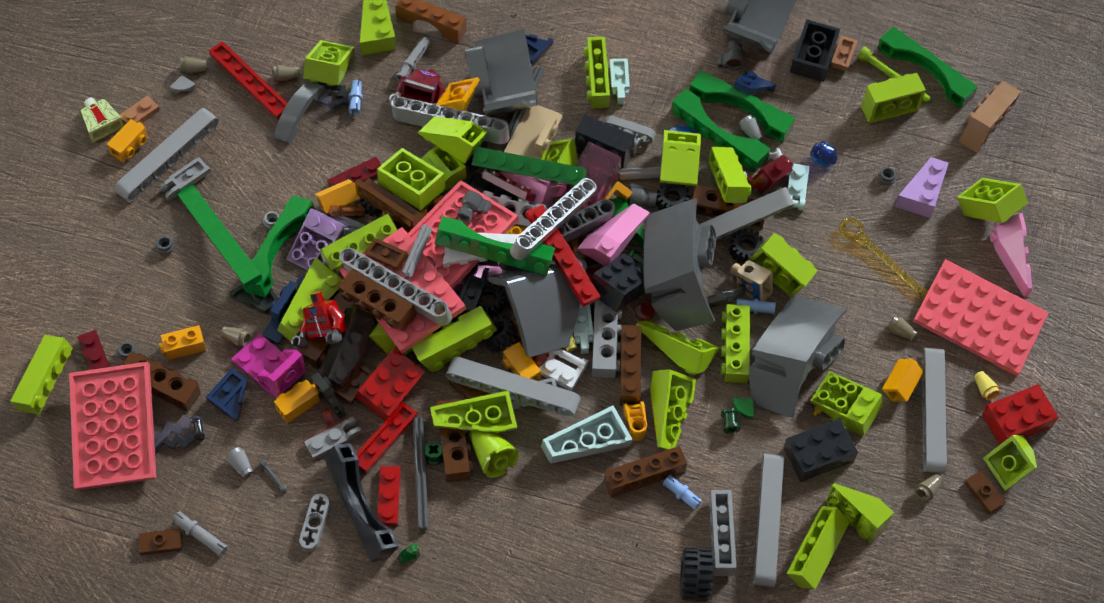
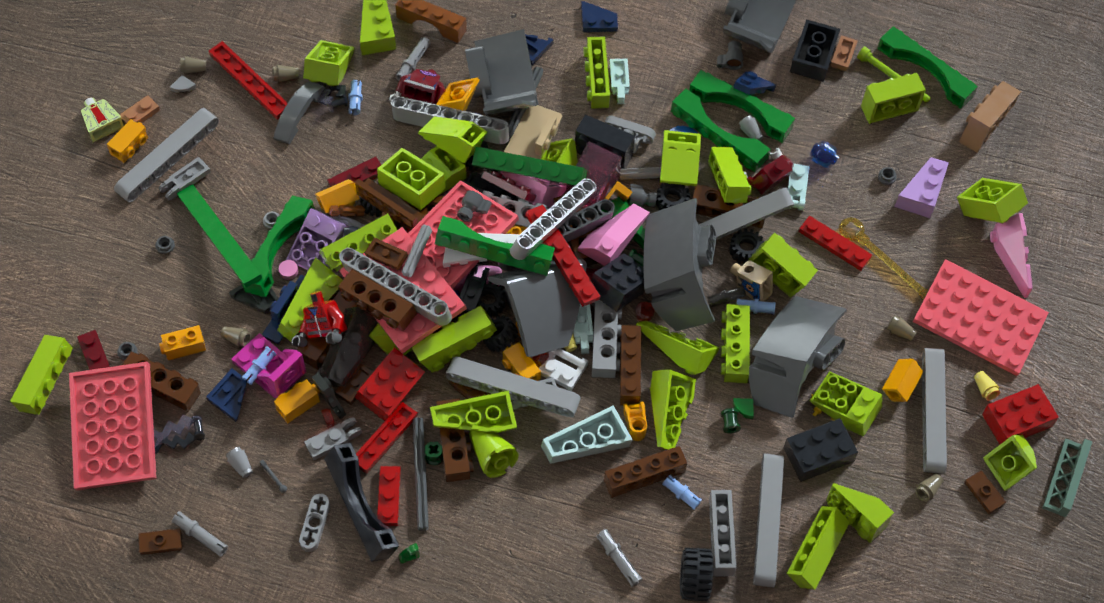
none -> light blue pin [242,346,276,385]
none -> bright pink tile [279,260,298,280]
none -> dark blue wing [581,1,618,32]
none -> light grey pin [596,529,642,587]
none -> red plate [798,216,872,271]
none -> sand green fence [1042,438,1092,517]

